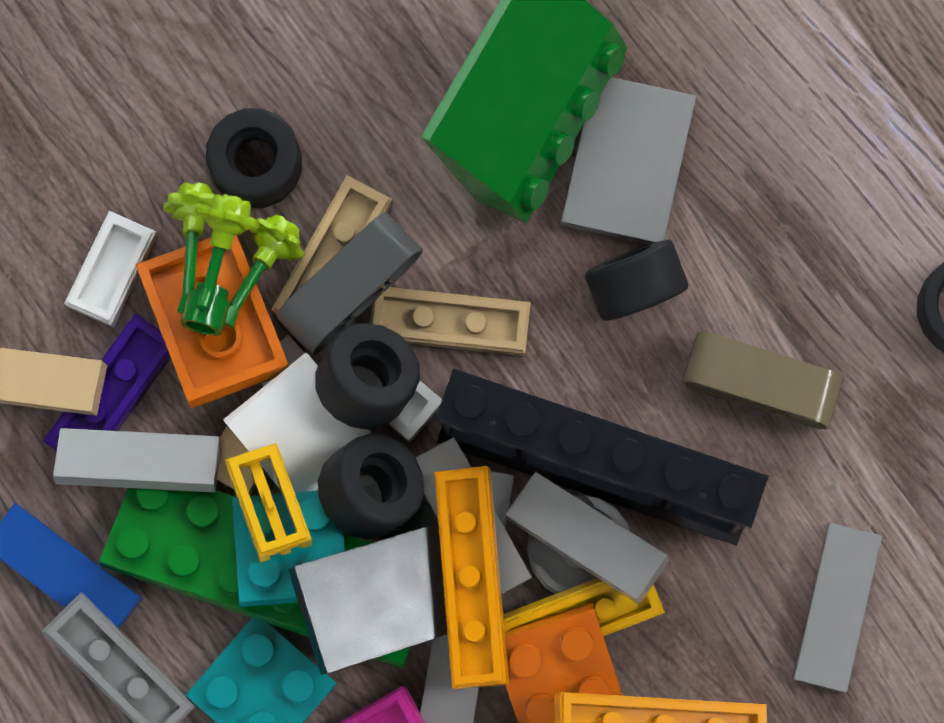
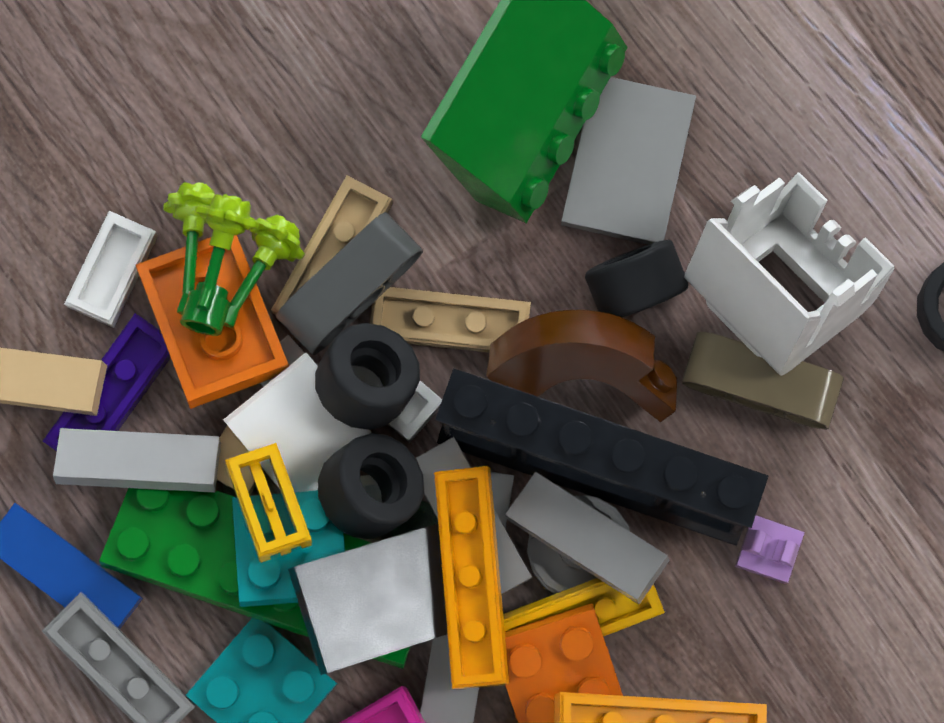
black tyre [206,108,302,208] -> none
light grey tile [792,523,882,693] -> none
none -> reddish brown arch [486,310,677,423]
none -> white piece [684,172,895,376]
none -> lavender tile [735,516,805,584]

